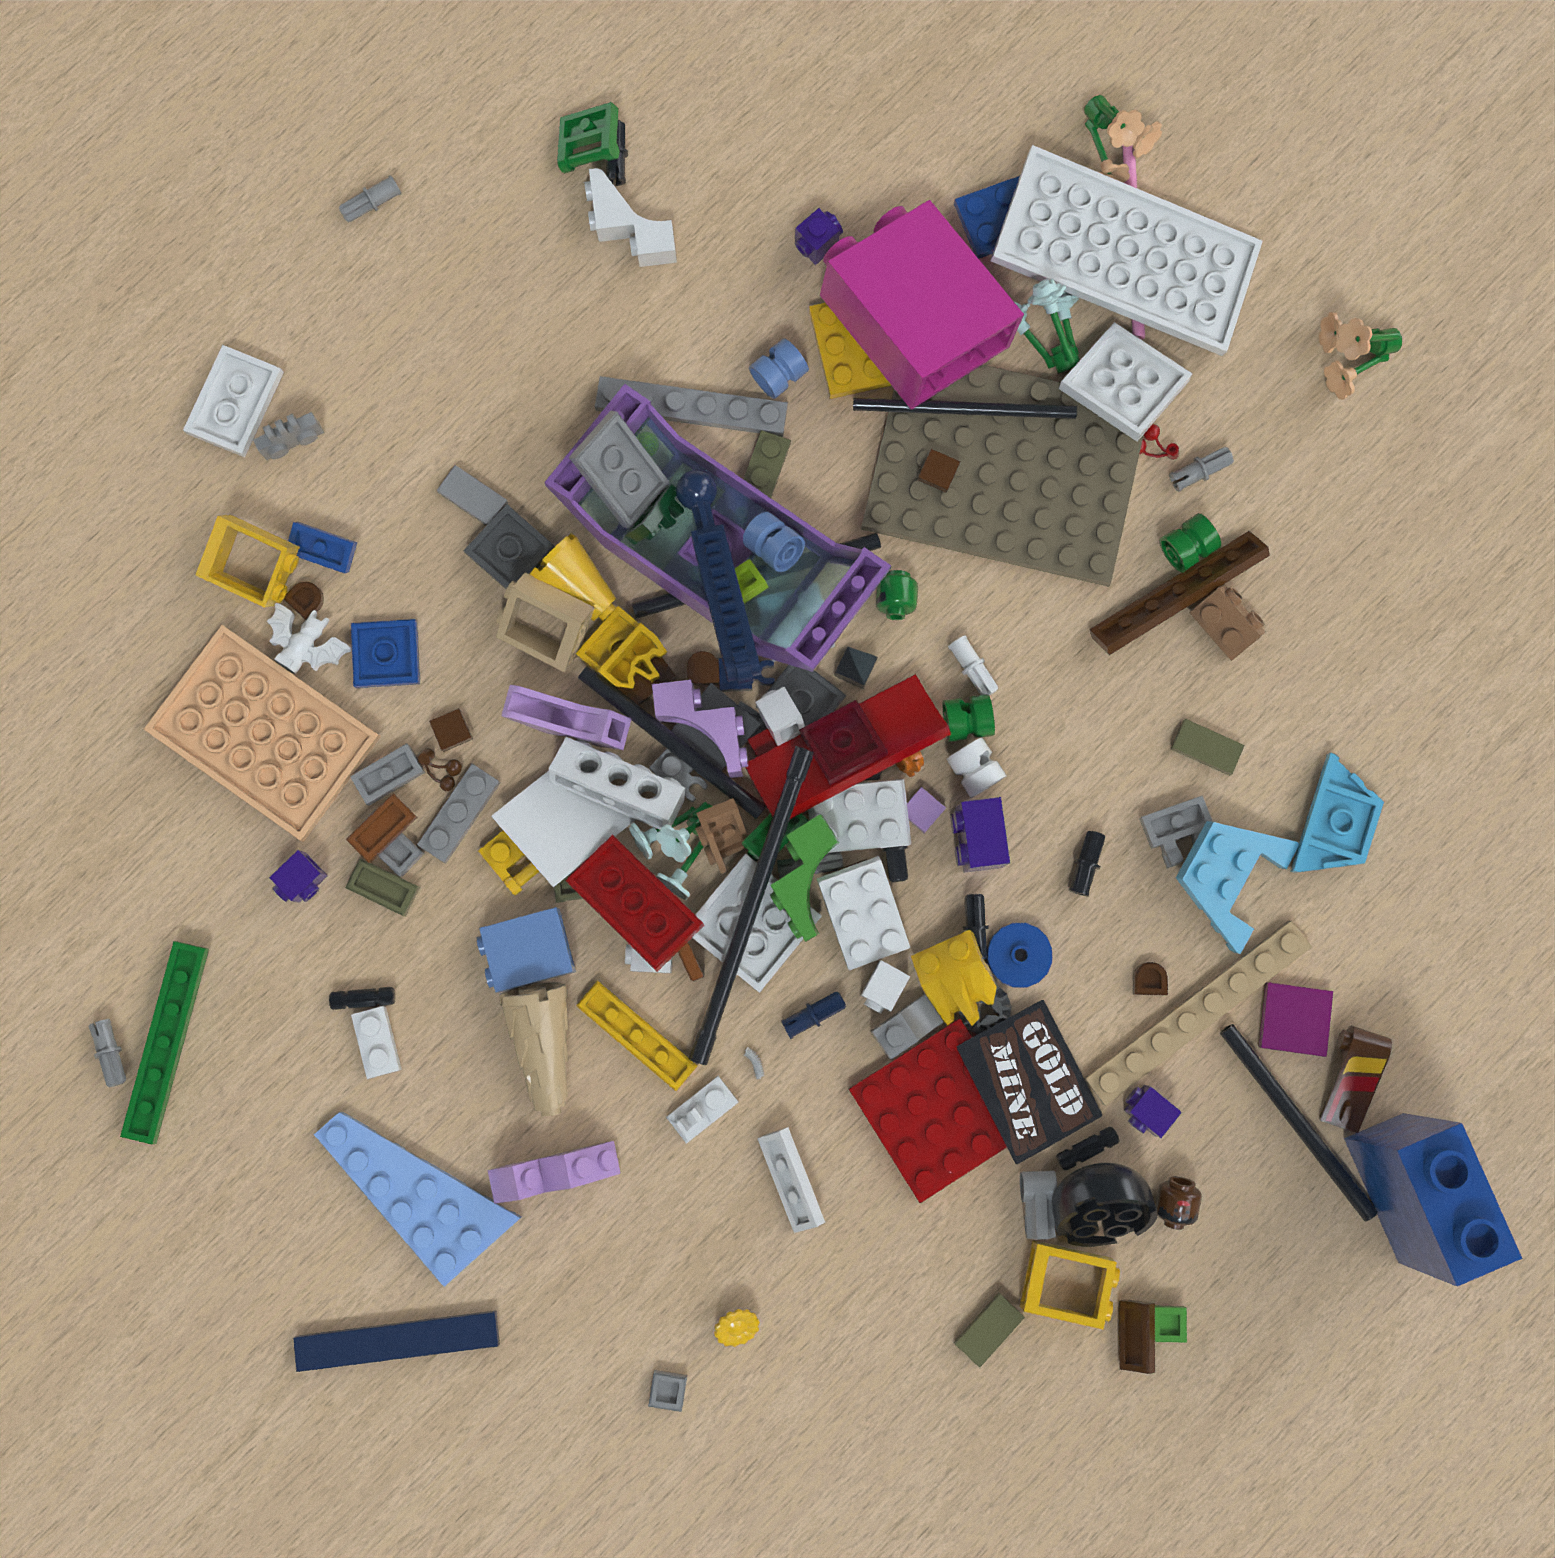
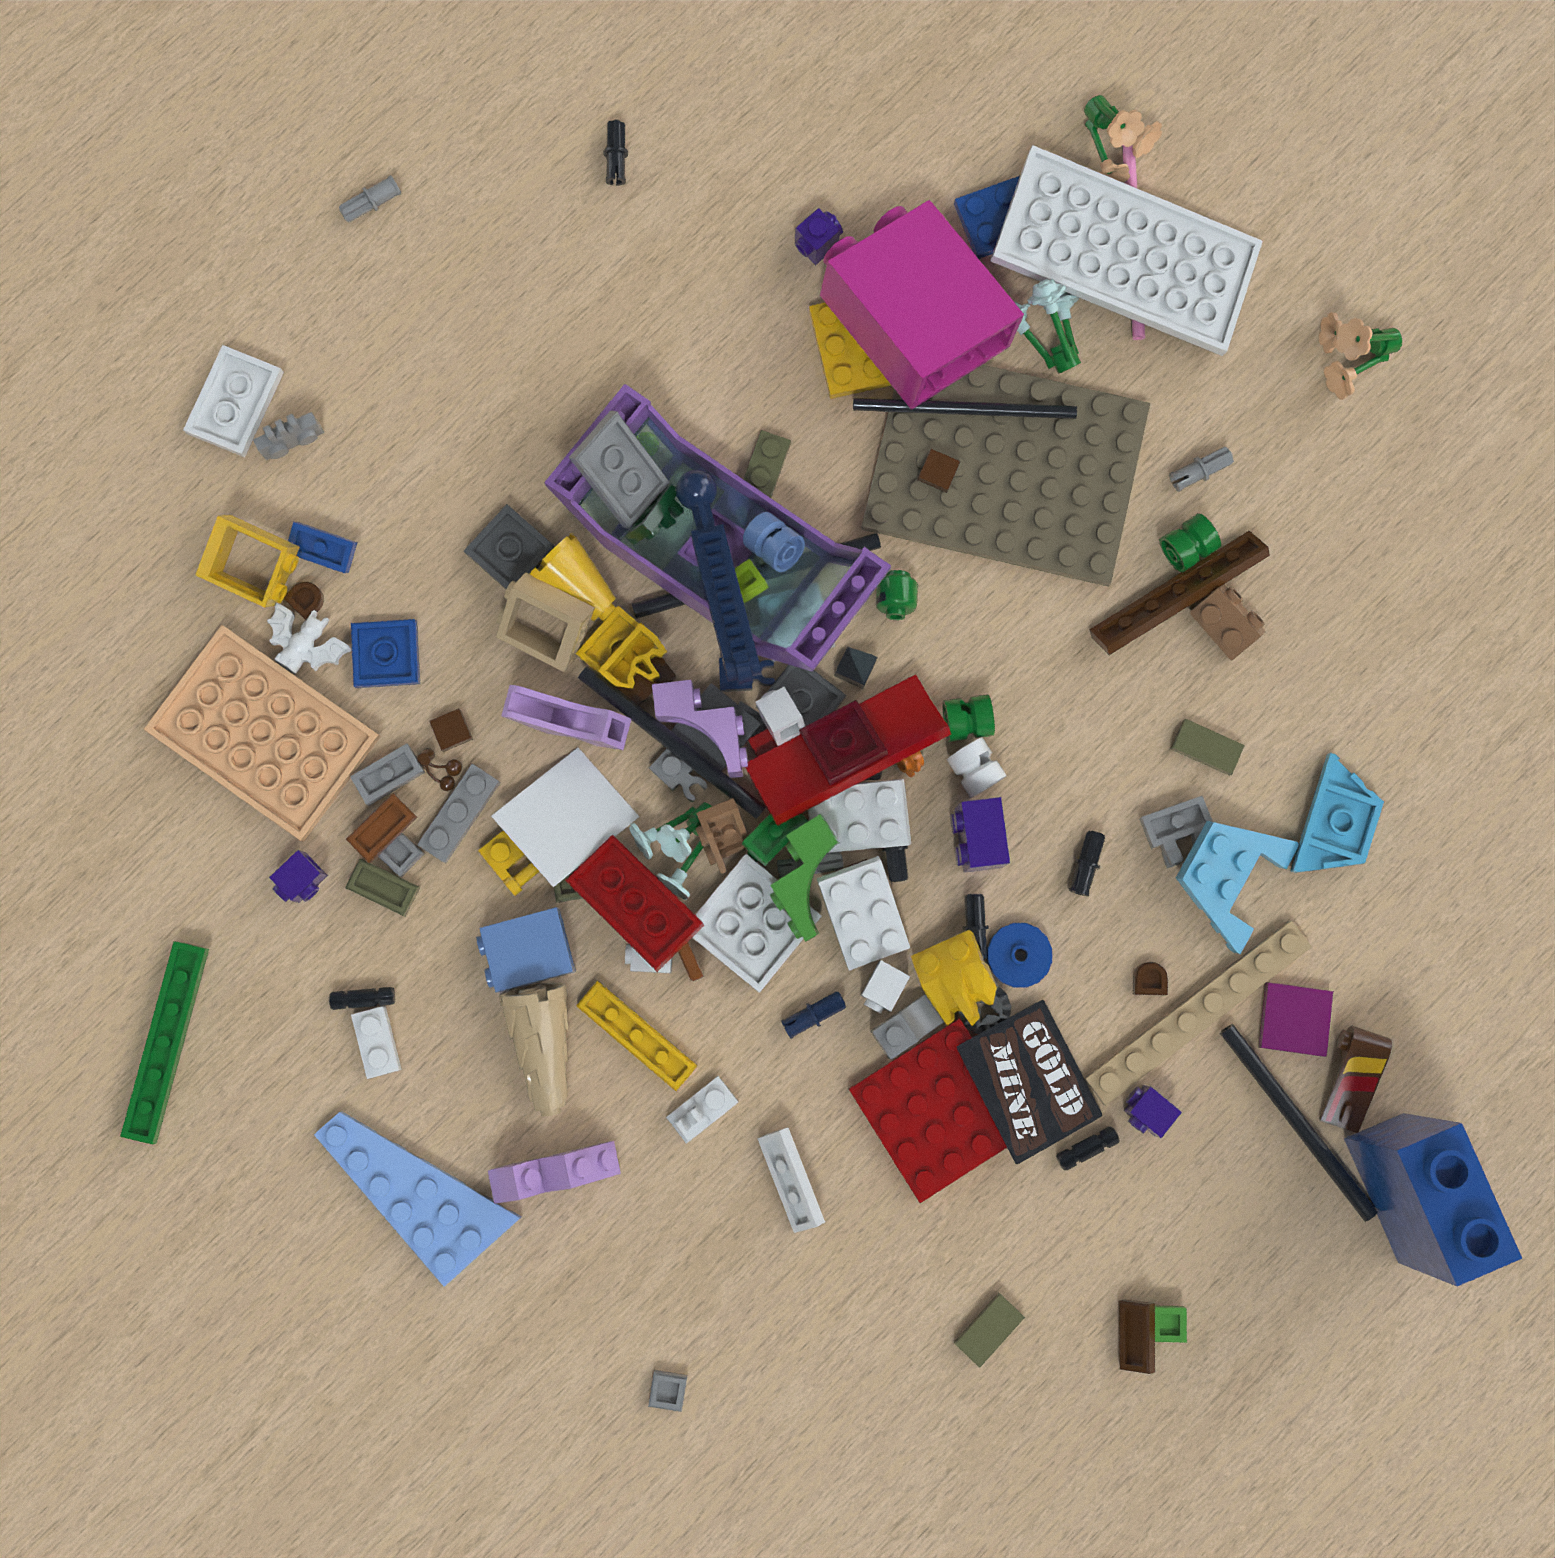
light grey axle [88,1019,126,1087] -> none
dark blue tile [293,1310,500,1372] -> none
light grey tile [437,465,508,526] -> none
white brick [549,737,685,830] -> none
green plate [557,102,620,174] -> none
white arch [584,168,677,267] -> none
light grey plate [595,376,788,437] -> none
reddish brown tile [687,651,720,685] -> none
black piece [689,746,815,1065] -> none
yellow piece [714,1309,760,1347] -> none
white leg [744,1047,764,1079] -> none
medium blue wheel [749,338,809,399] -> none
lavender tile [907,787,946,833] -> none
white axle [948,635,998,696] -> none
yellow window [1019,1240,1120,1330] -> none
light grey piece [1020,1171,1057,1240] -> none
black cylinder [1052,1163,1157,1247] -> none
white plate [1059,322,1192,442] -> none
red piece [1139,424,1180,460] -> none
reddish brown head [1155,1176,1202,1230] -> none

